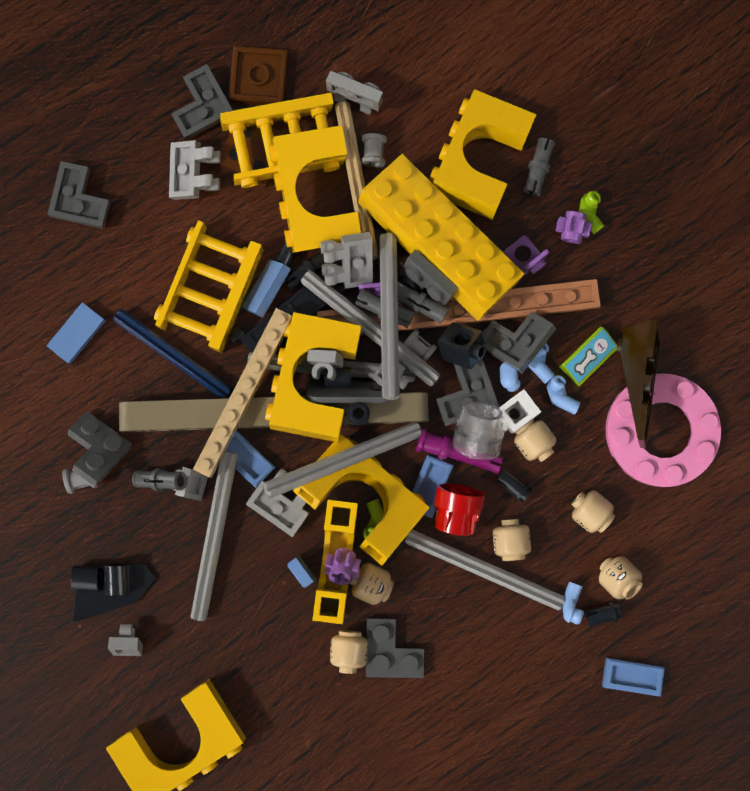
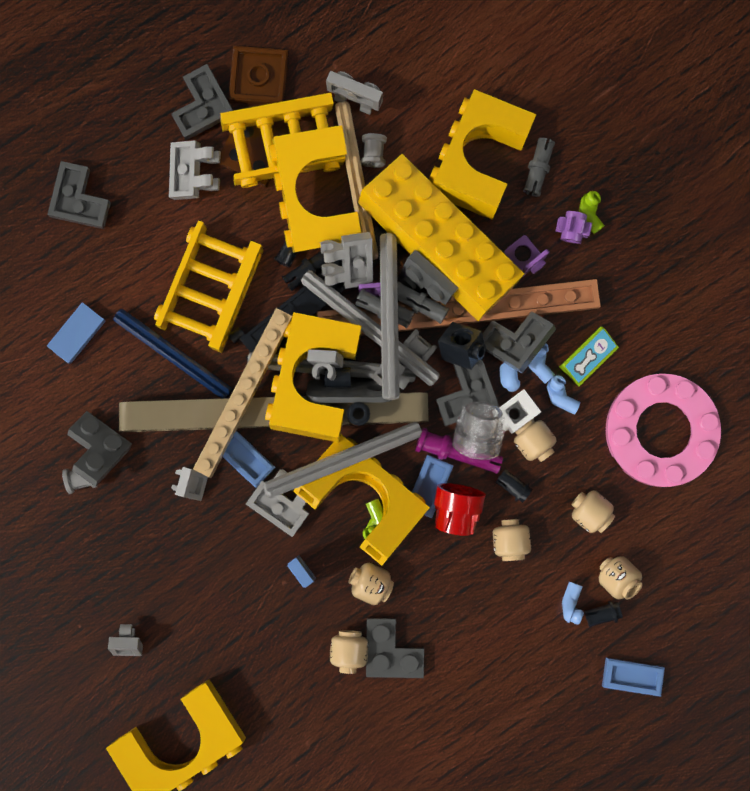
black panel [71,563,156,622] -> none
dark grey pin [132,468,187,491] -> none
light grey axle [191,451,238,621] -> none
medium blue tile [242,259,290,317] -> none
yellow arch [312,500,358,624] -> none
medium lavender gear [324,548,361,585] -> none
light grey axle [405,530,565,610] -> none
dark brown wedge [617,319,661,448] -> none

